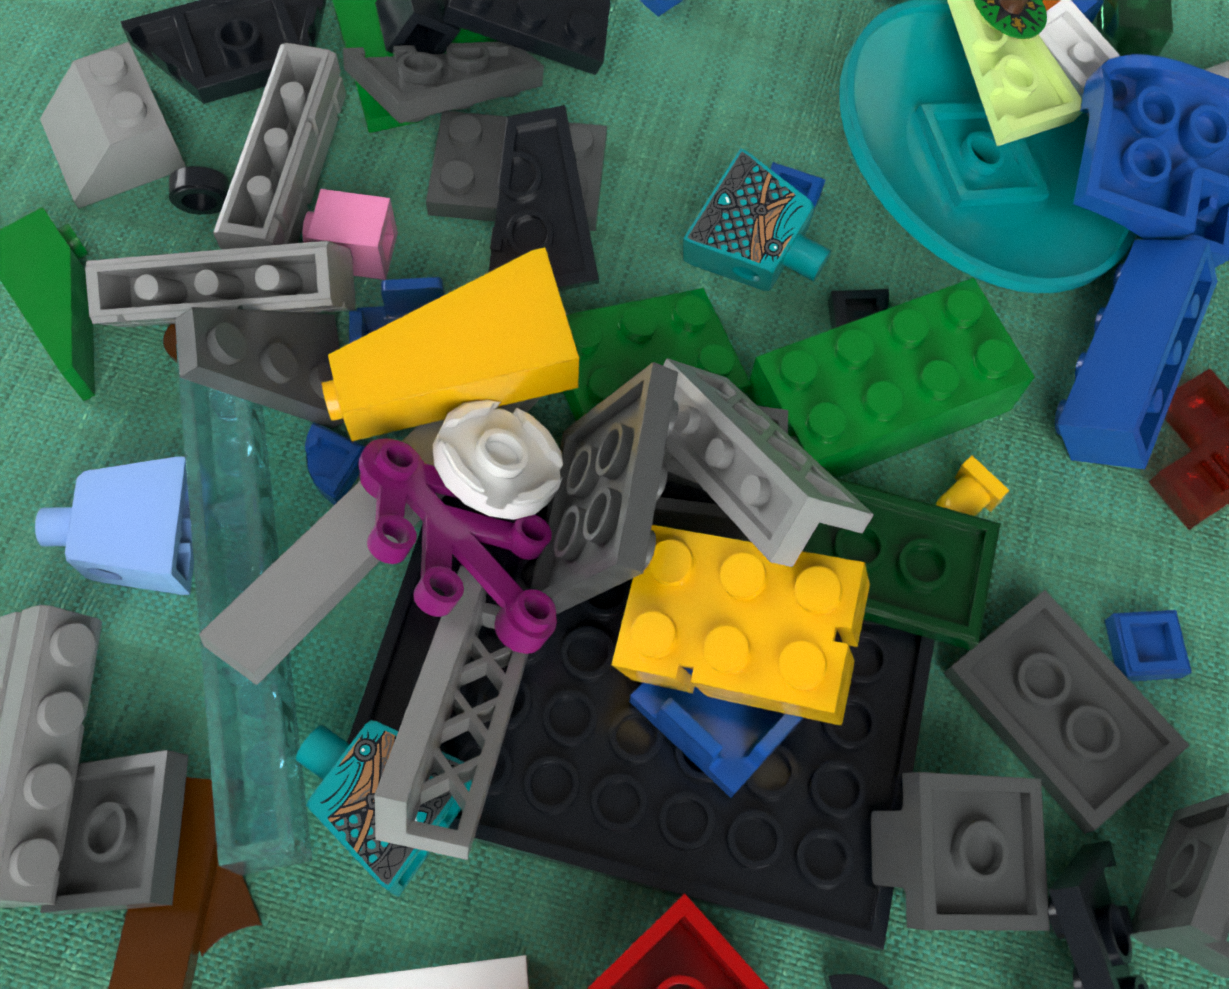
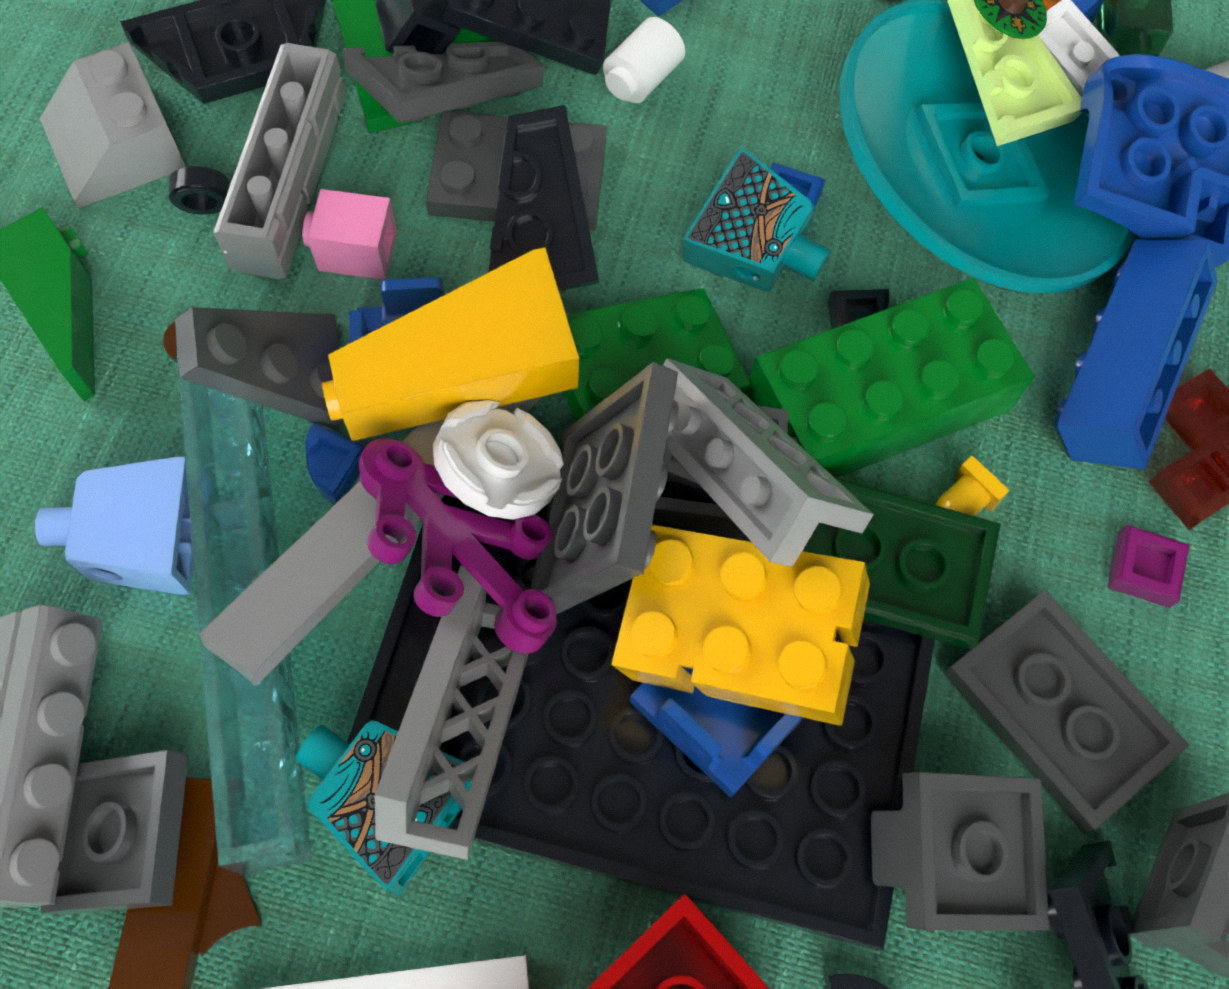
light grey brick [85,241,356,327] -> none
blue tile [1105,610,1192,681] -> none
none -> white brick [603,17,685,103]
none -> magenta tile [1108,525,1190,608]

